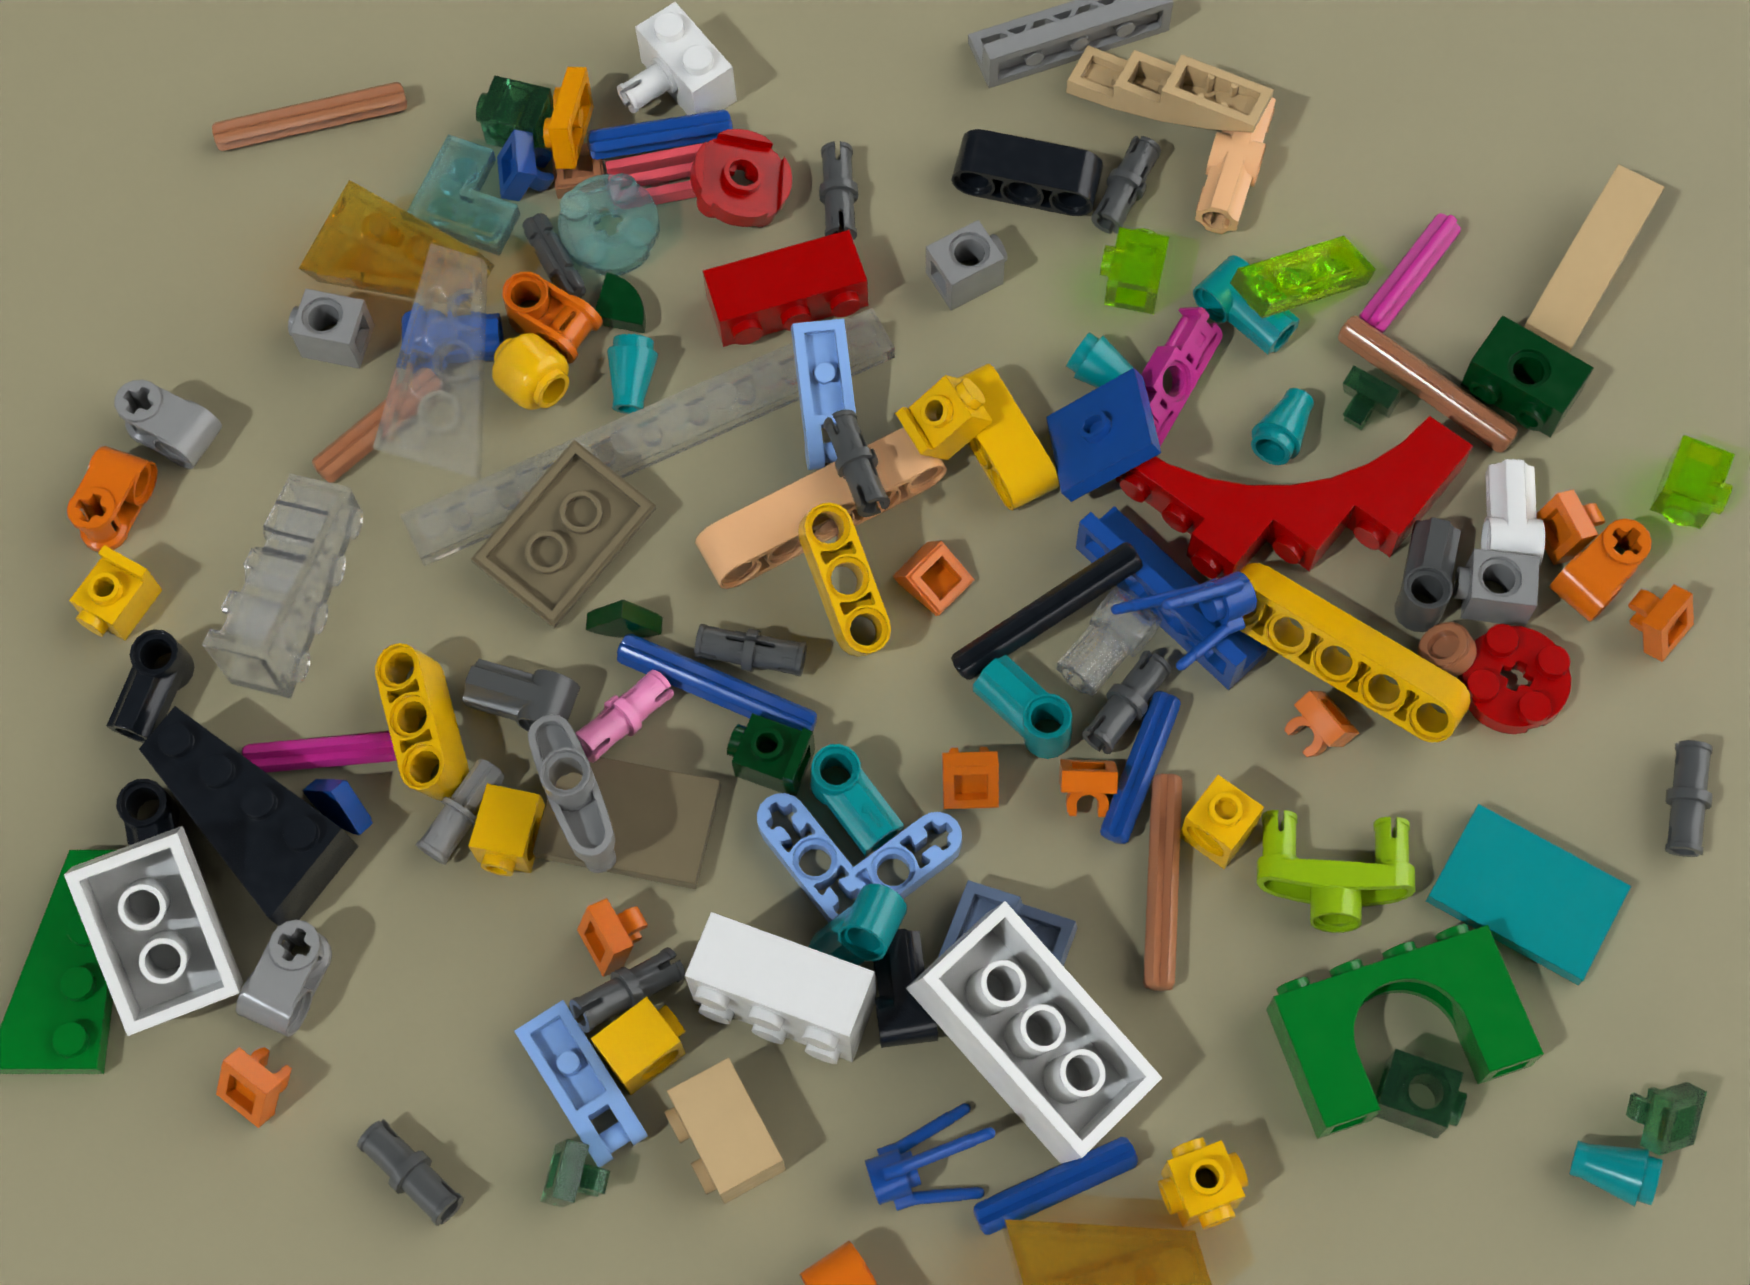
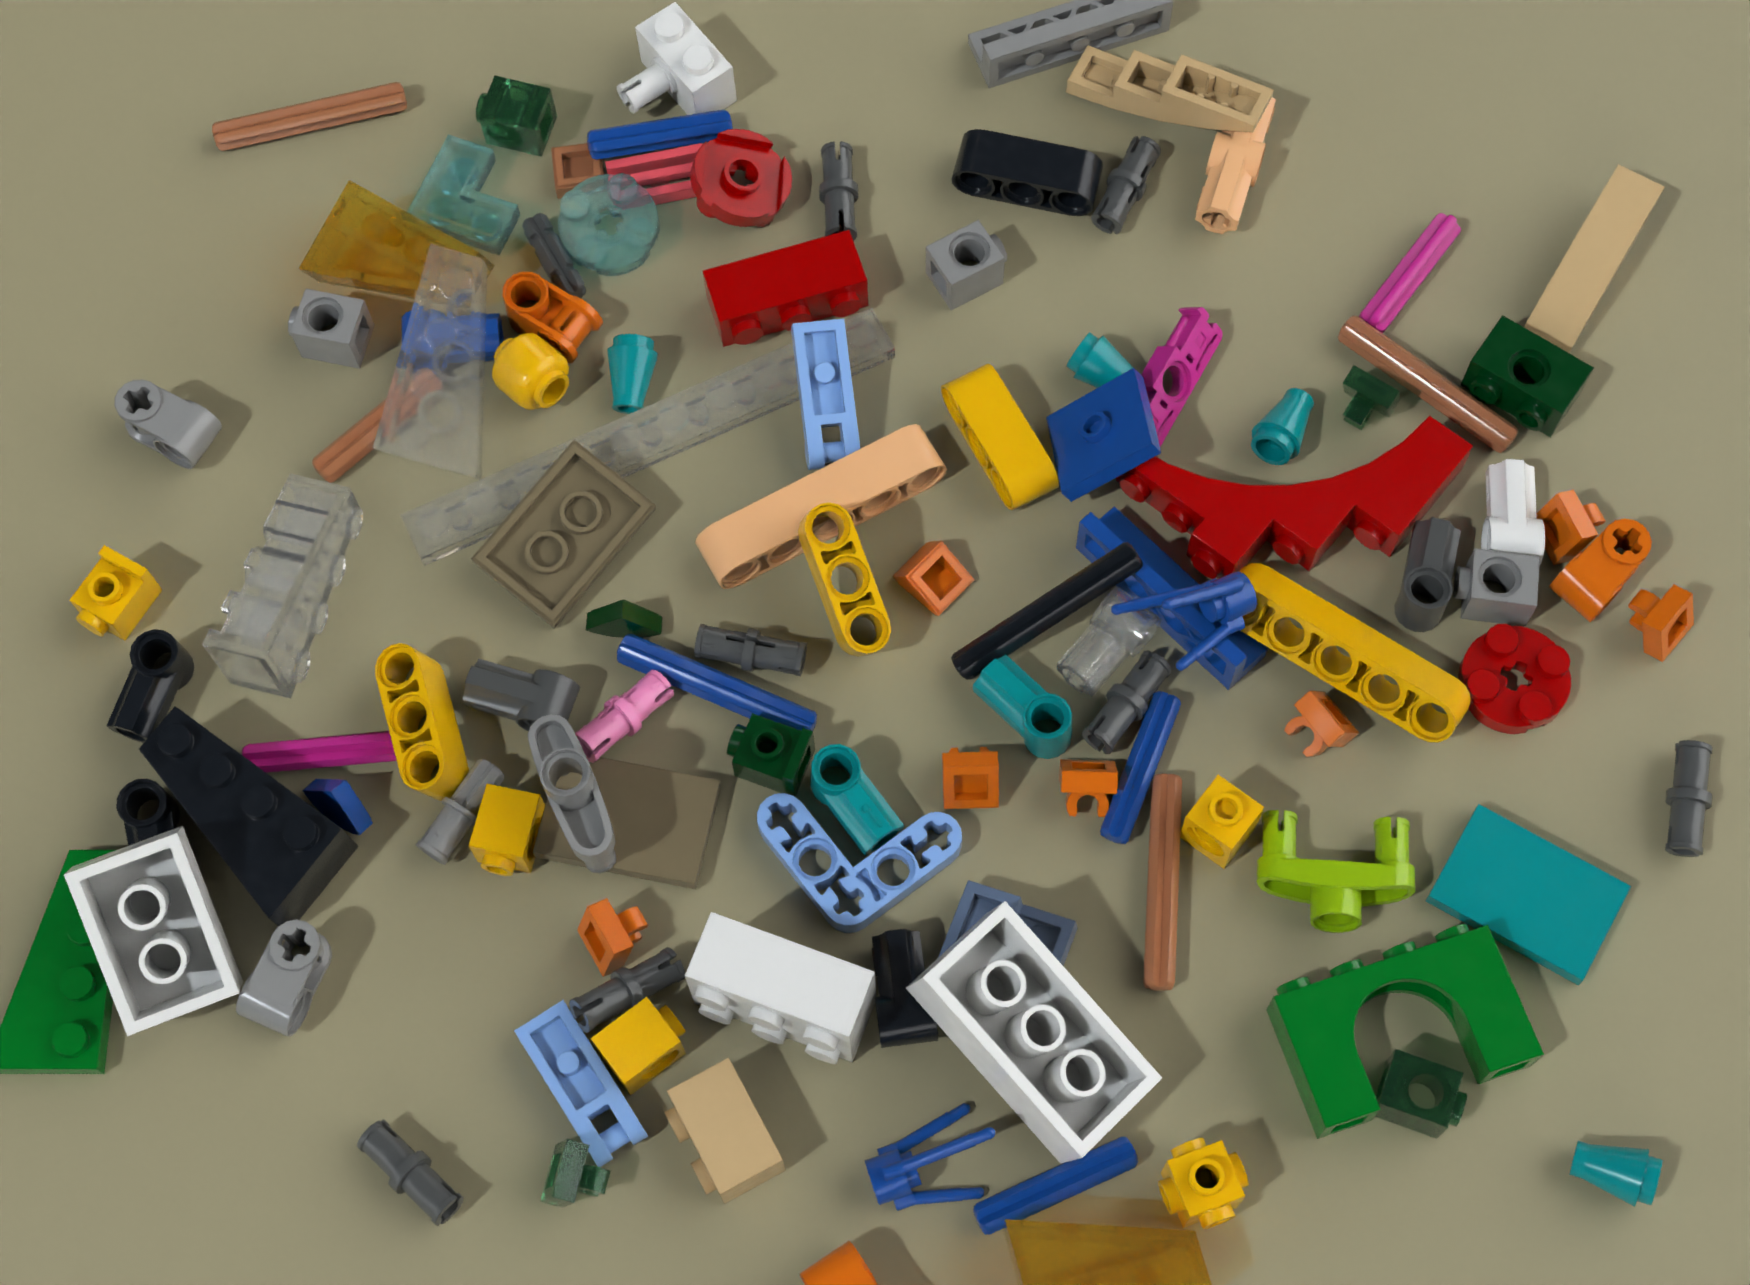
orange piece [67,446,158,552] -> none
orange tile [216,1047,292,1128] -> none
blue tile [497,129,554,201] -> none
light orange plate [543,67,594,169] -> none
dark green tile [595,272,646,333] -> none
teal piece [808,884,907,966] -> none
dark grey pin [823,410,890,517] -> none
yellow brick [895,375,993,460] -> none
clear neon green brick [1100,227,1170,315] -> none
teal piece [1193,255,1300,355] -> none
clear neon green plate [1230,235,1376,319] -> none
nougat tile [1418,622,1477,677] -> none
clear green tile [1626,1082,1707,1156] -> none
clear neon green brick [1649,435,1735,529] -> none

